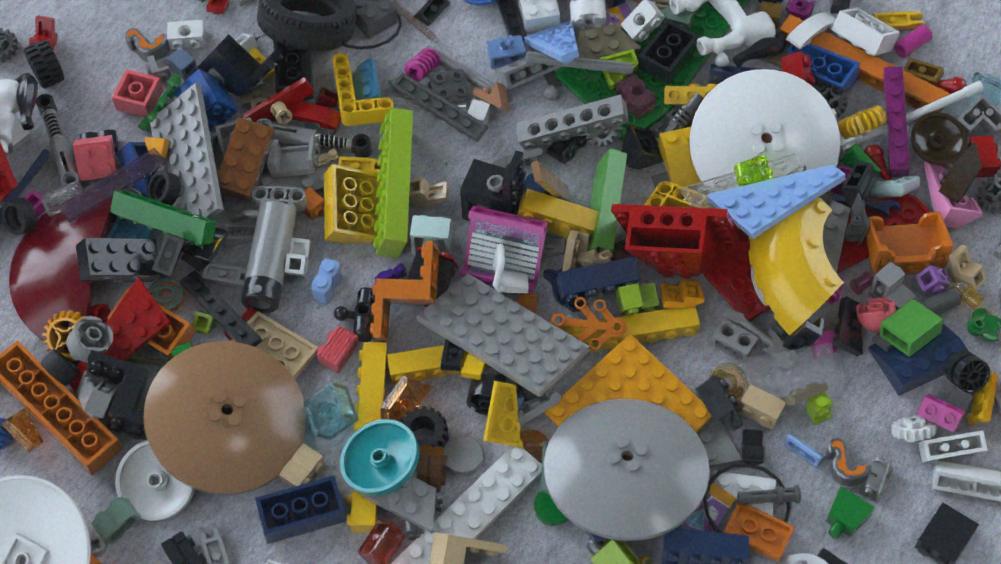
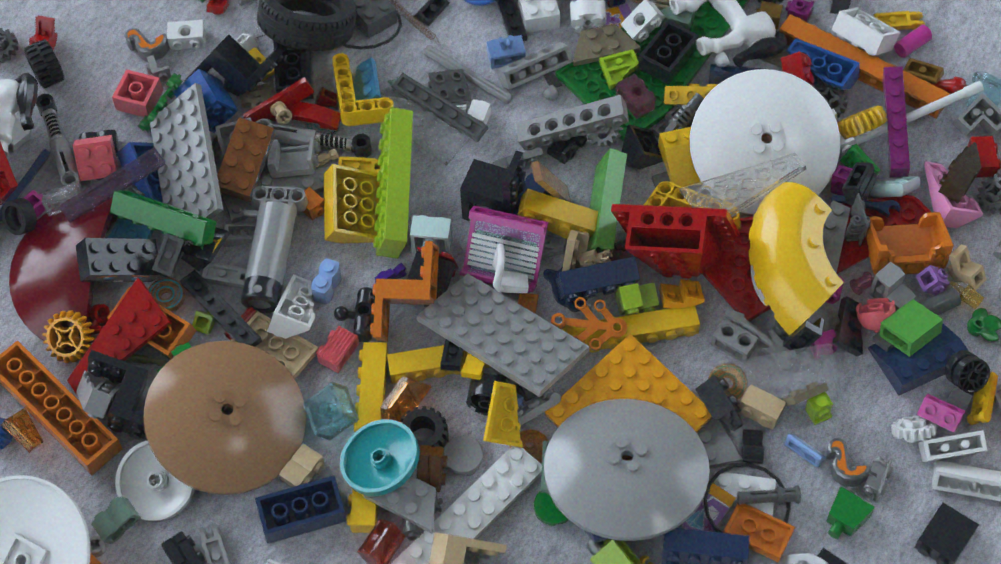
black tyre [40,349,79,386] -> none
light grey brick [67,316,113,362] -> none
light orange tile [144,137,170,158] -> none
black tyre [147,170,181,206] -> none
sand blue brick [167,48,197,80] -> none
white brick [284,238,311,277] -> none
dark pink piece [404,48,440,82] -> none
tan brick [409,177,450,209] -> none
nougat slope [473,82,510,112] -> none
light grey piece [487,175,503,192] -> none
light blue wing [523,20,579,64] -> none
light grey axle [526,51,634,74] -> none
light blue wing [707,165,846,239] -> none
clear neon green piece [734,155,773,186] -> none
white slope [786,12,836,49] -> none
red piece [863,145,892,181] -> none
dark brown dish [910,112,967,165] -> none
none -> white wedge [267,274,315,339]

